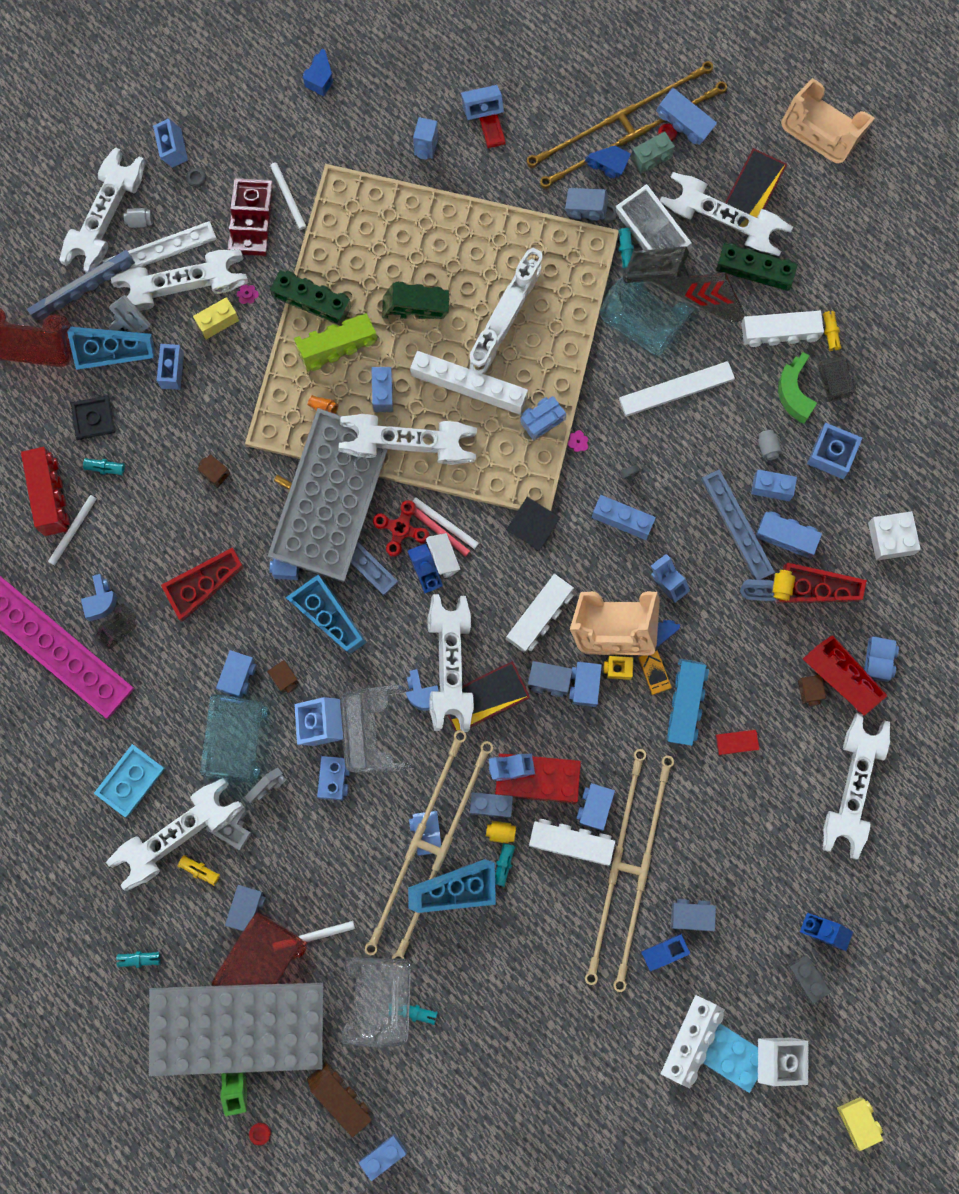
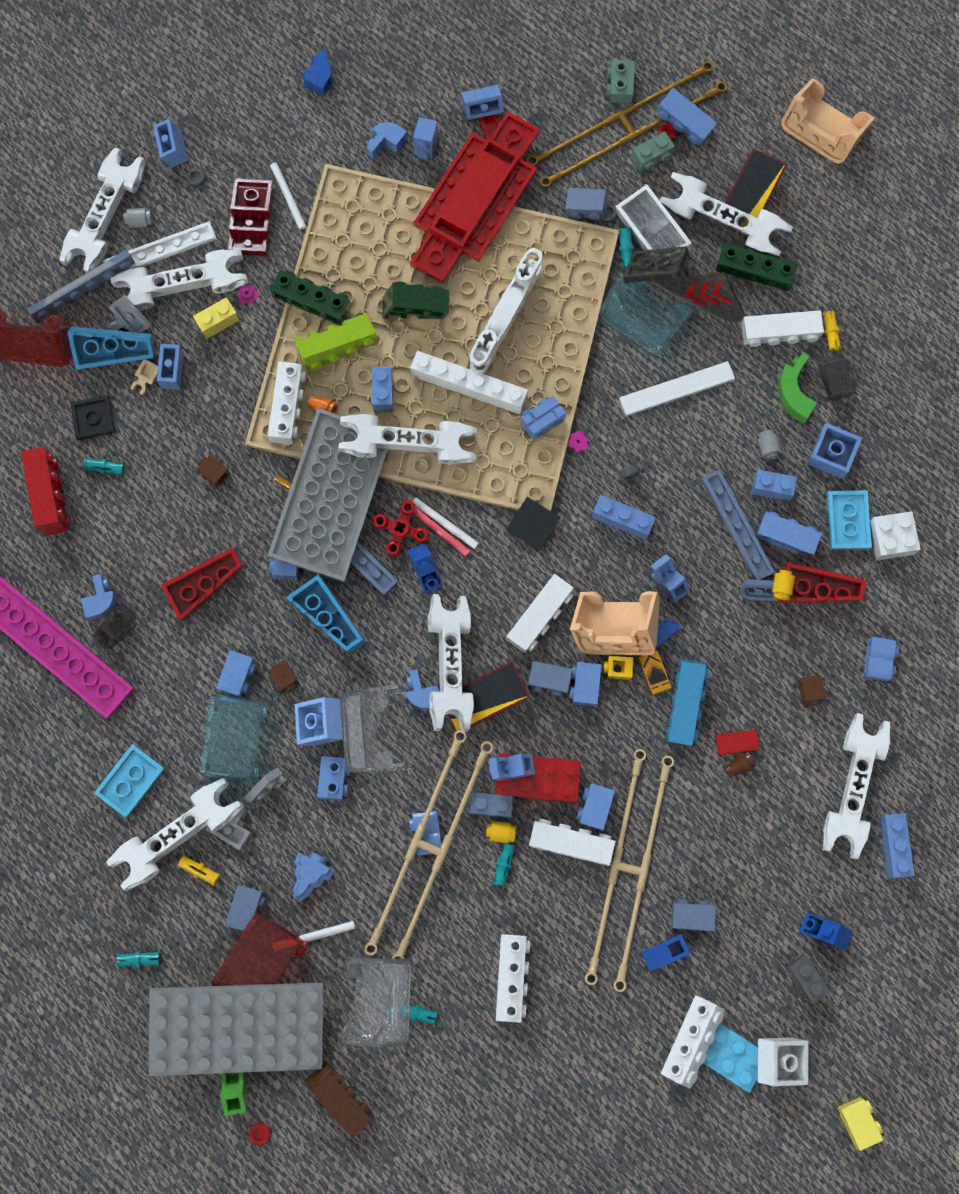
white bar [48,495,97,566] -> none
medium blue brick [359,1134,407,1181] -> none
dark azure wedge [408,859,496,913] -> none
white panel [426,533,460,578] -> none
blue slope [584,145,631,178] -> none
red wedge [803,635,887,716] -> none
none -> tan plate [131,359,158,395]
none -> white brick [268,361,306,444]
none -> medium blue rock [293,852,335,902]
none -> medium blue brick [366,122,408,159]
none -> red piece [410,111,540,284]
none -> white brick [496,934,530,1023]
none -> sand green brick [606,60,634,103]
none -> reddish brown cone [724,752,756,778]
none -> medium azure plate [827,490,872,550]
none -> medium blue brick [880,813,915,879]

